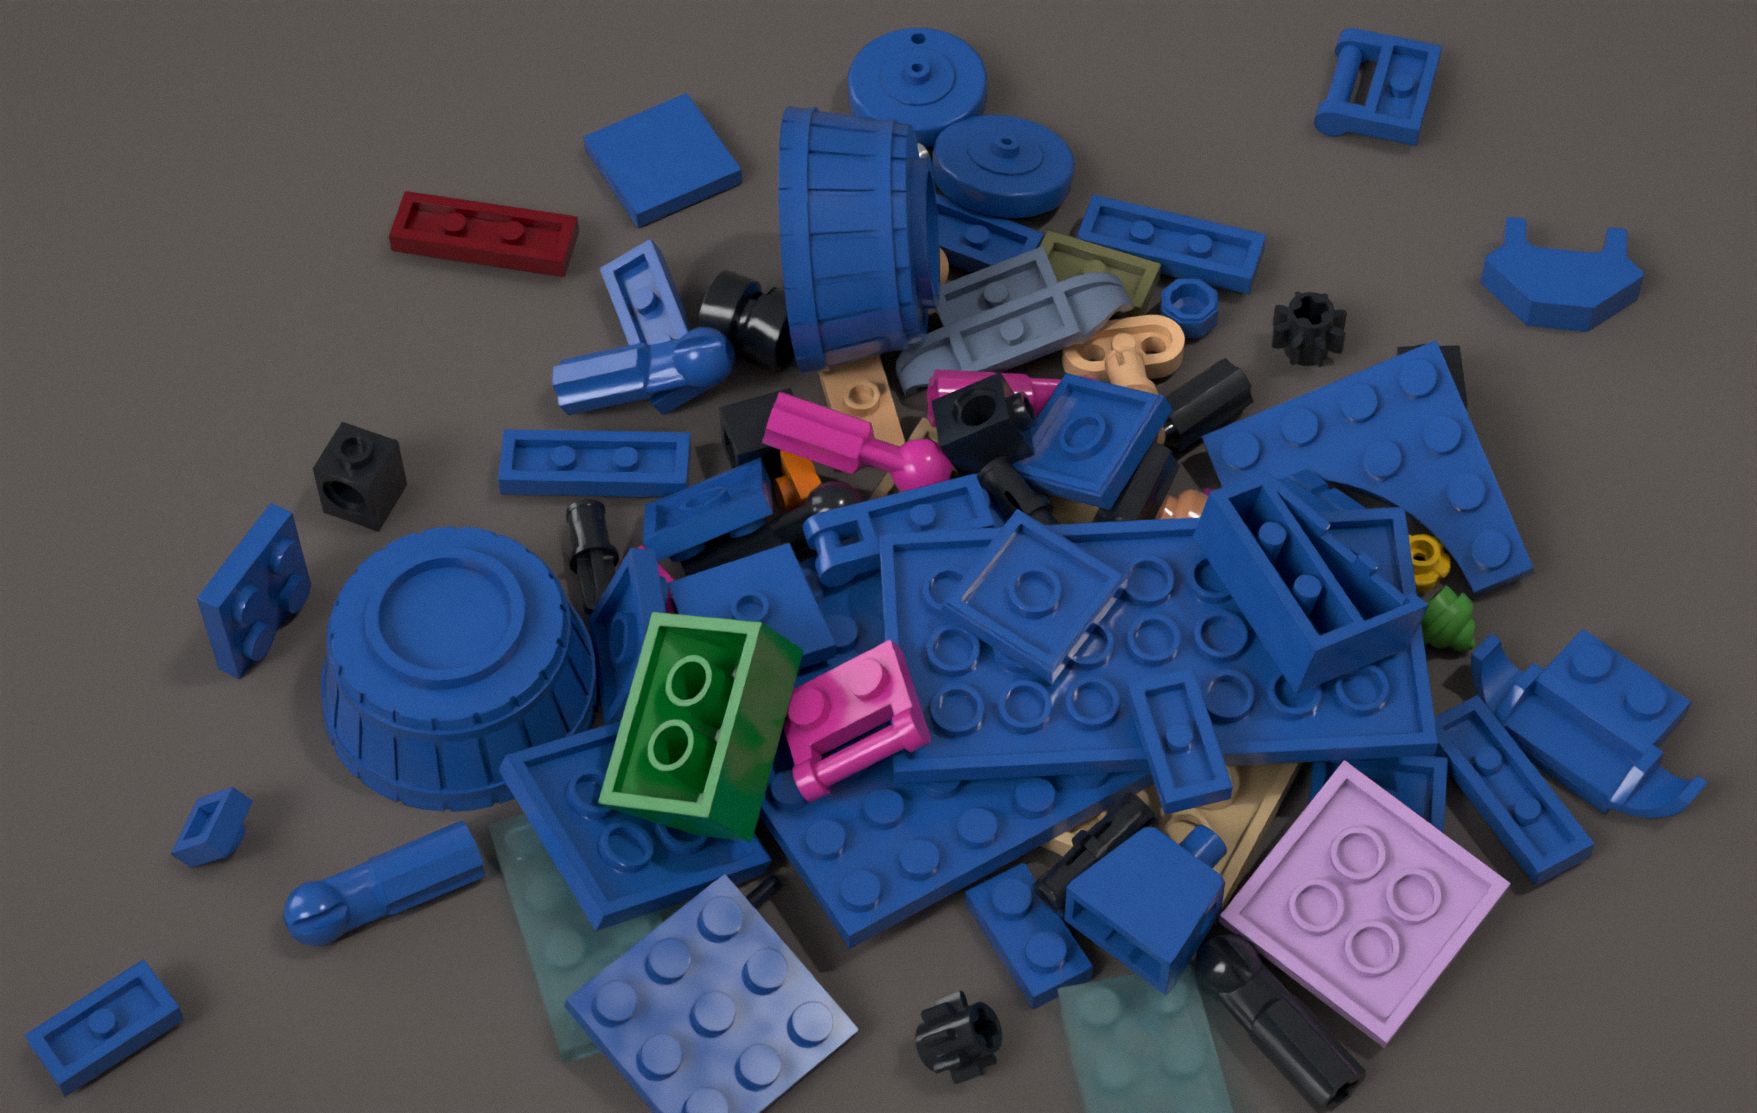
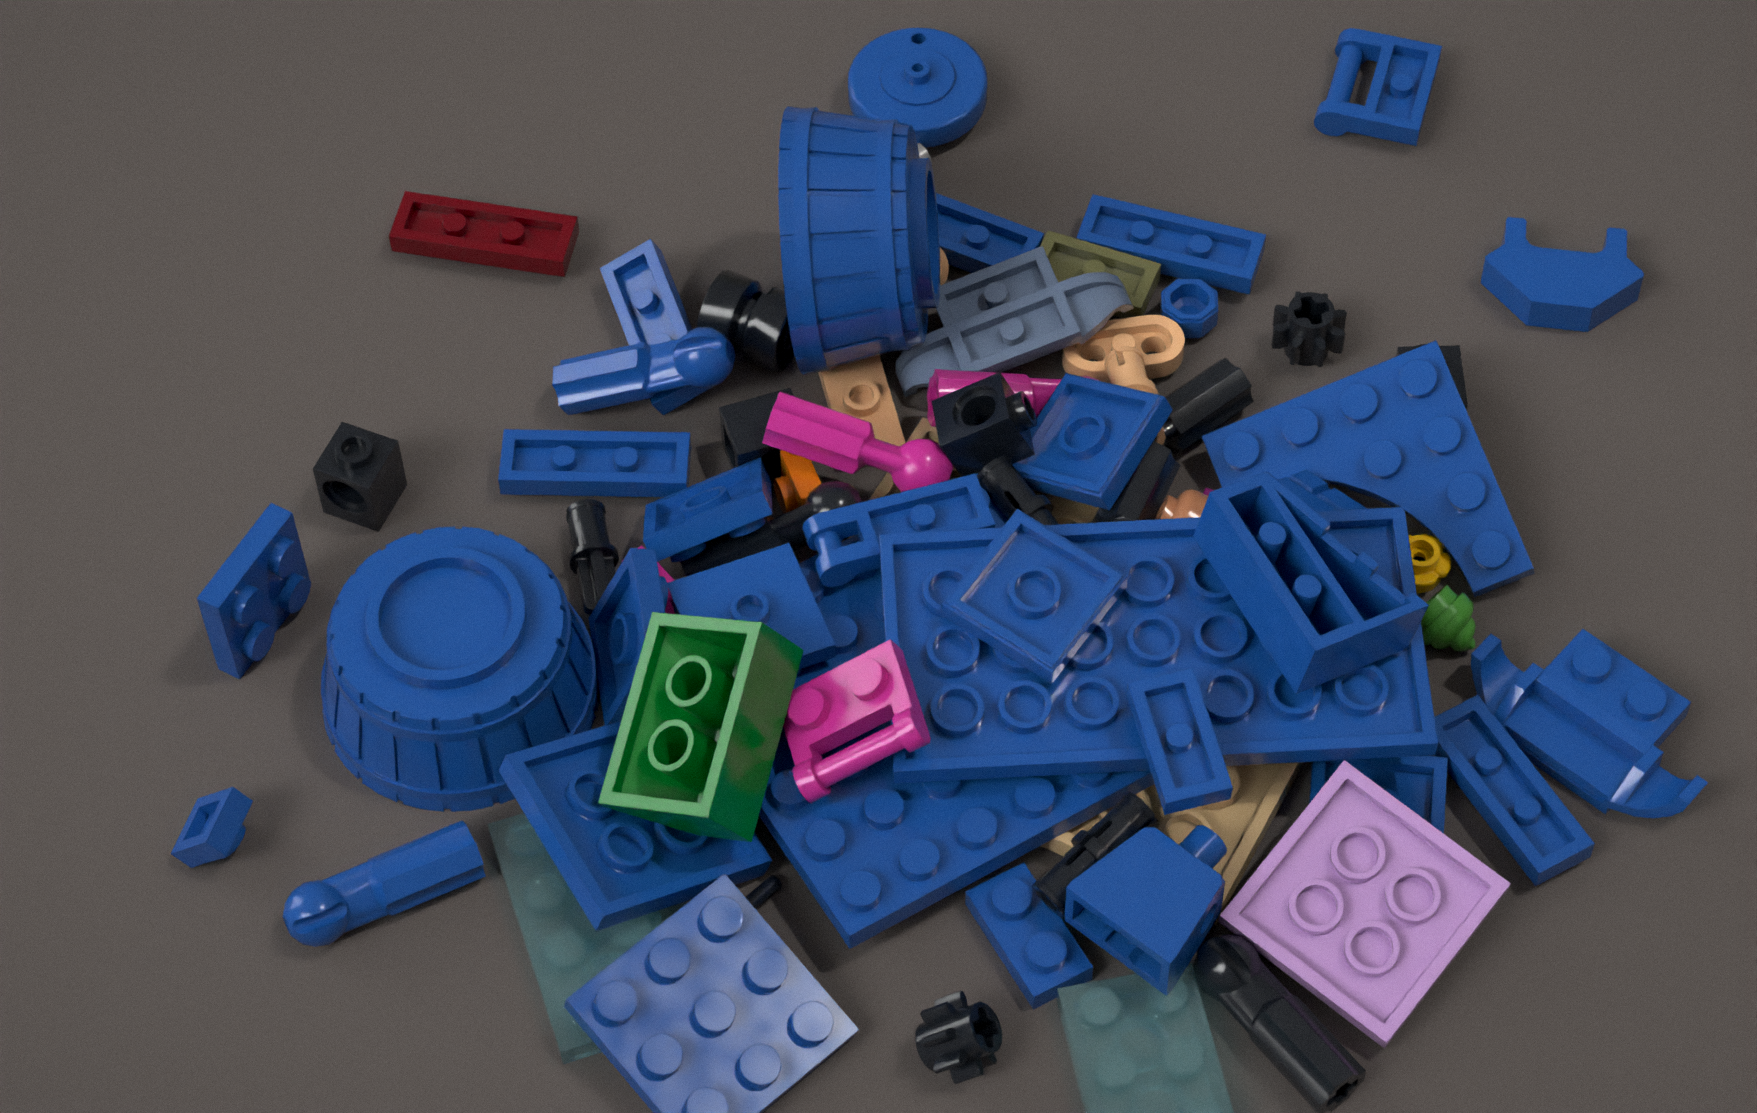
blue plate [24,959,184,1097] -> none
blue tile [583,93,742,228] -> none
blue wheel [932,114,1075,218] -> none

